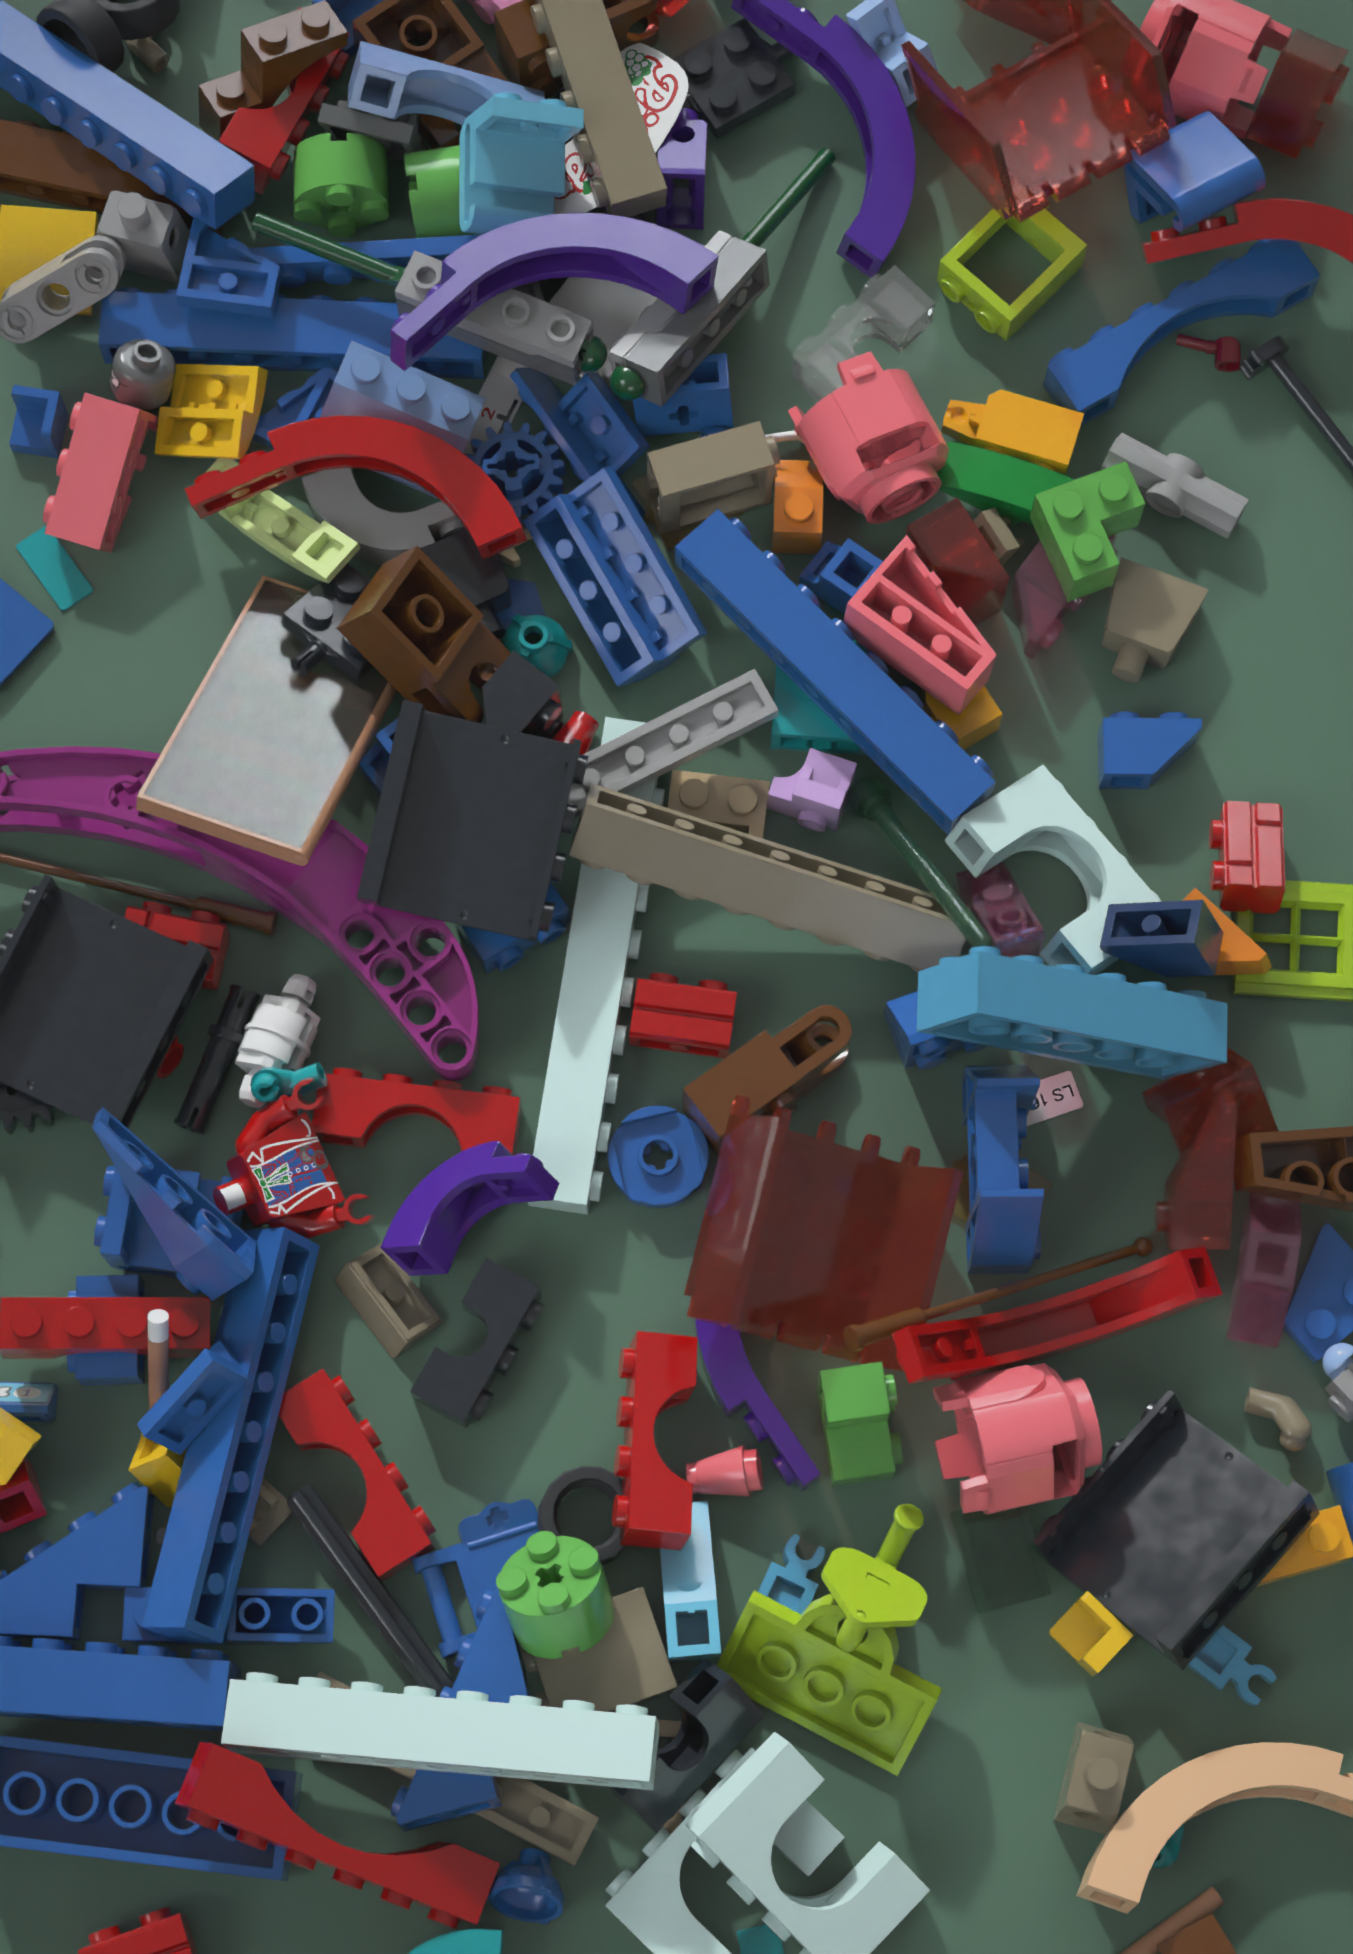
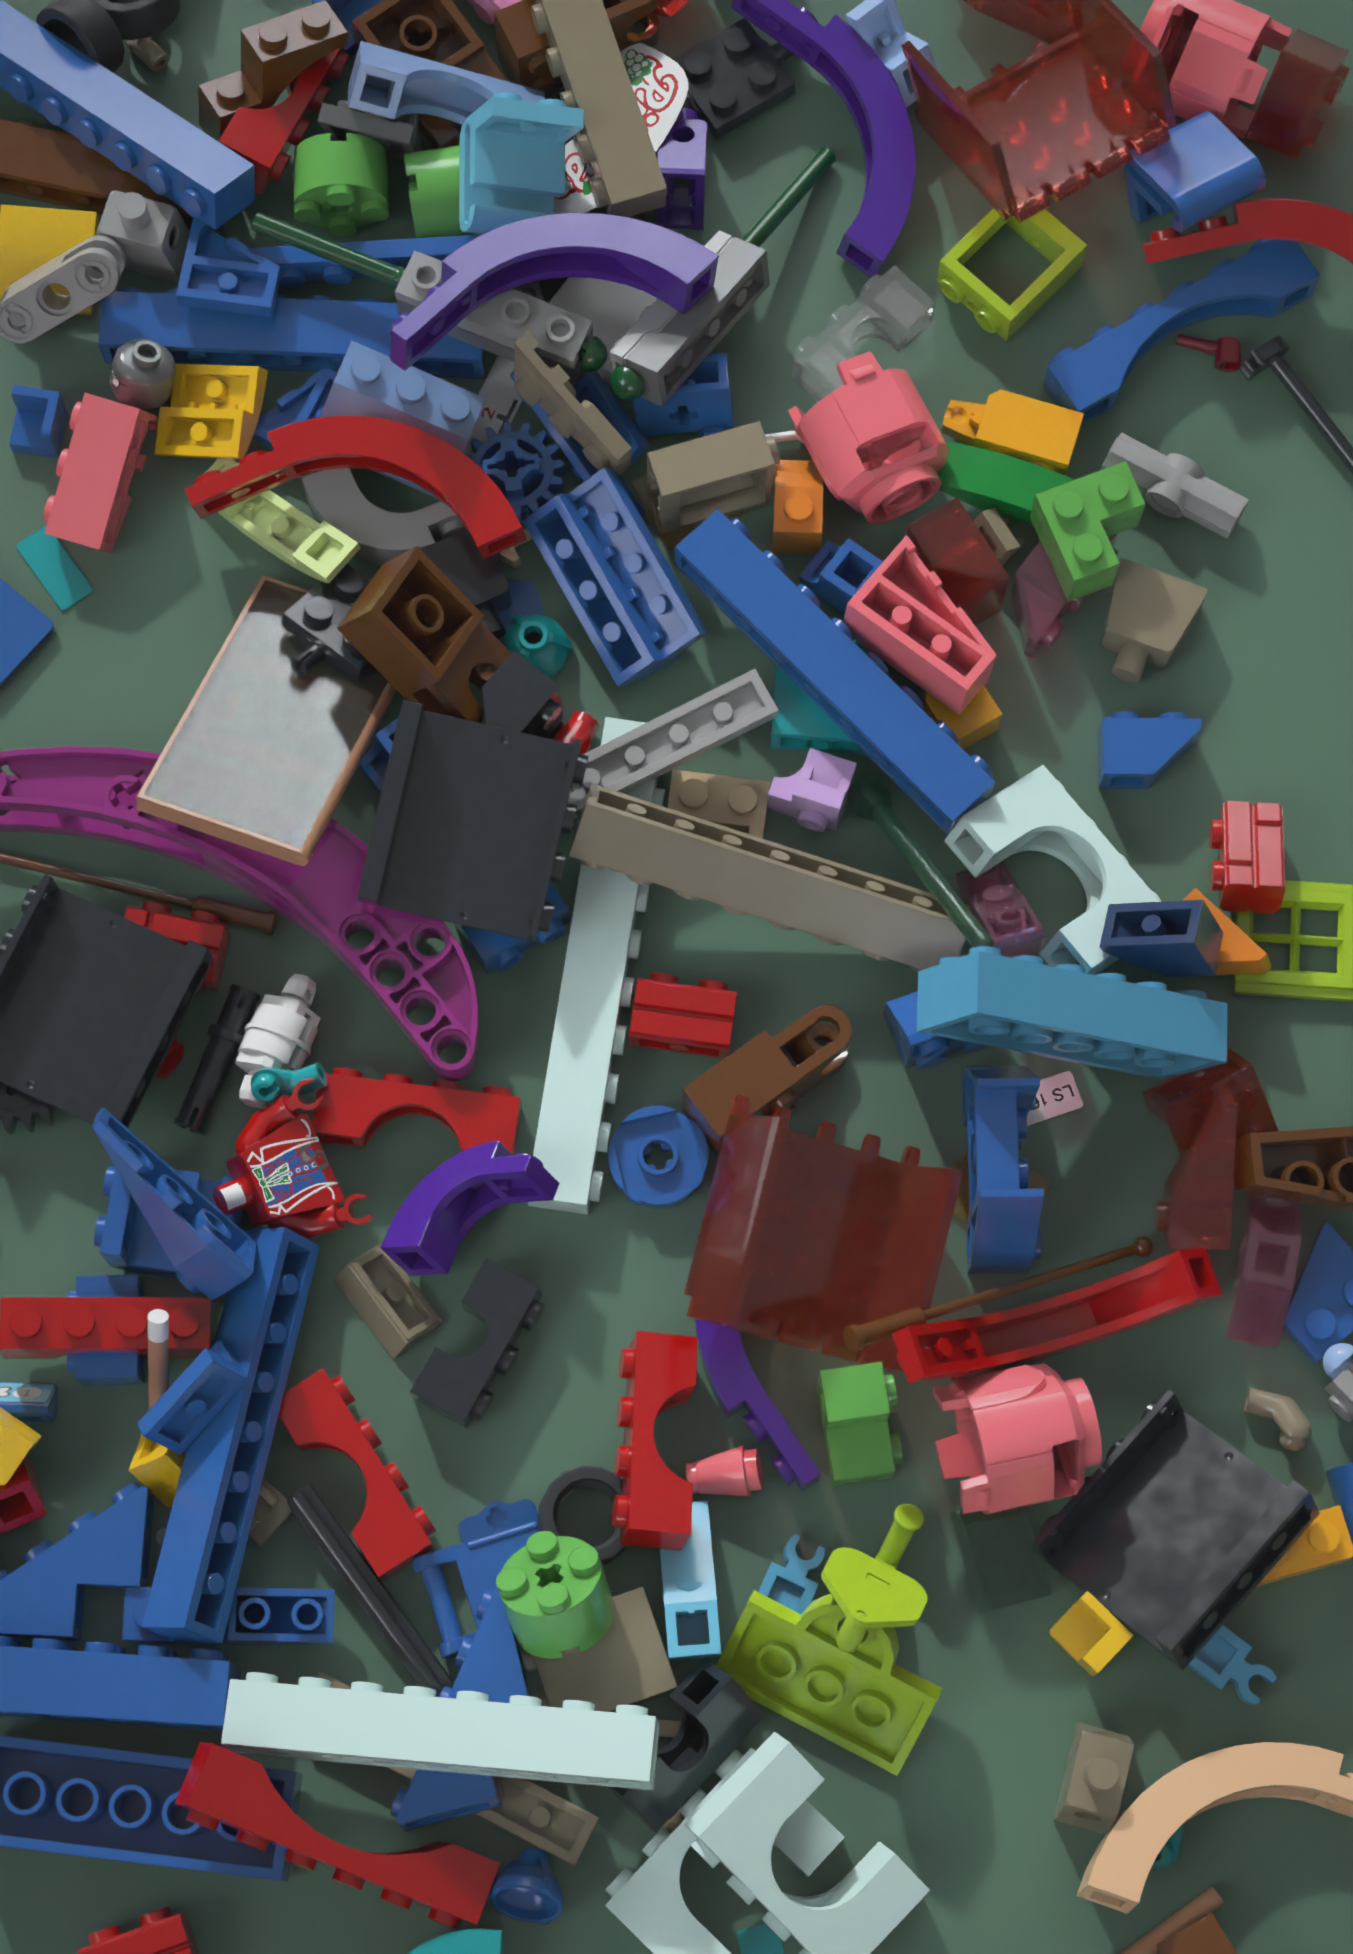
none -> dark tan wing [514,330,632,477]

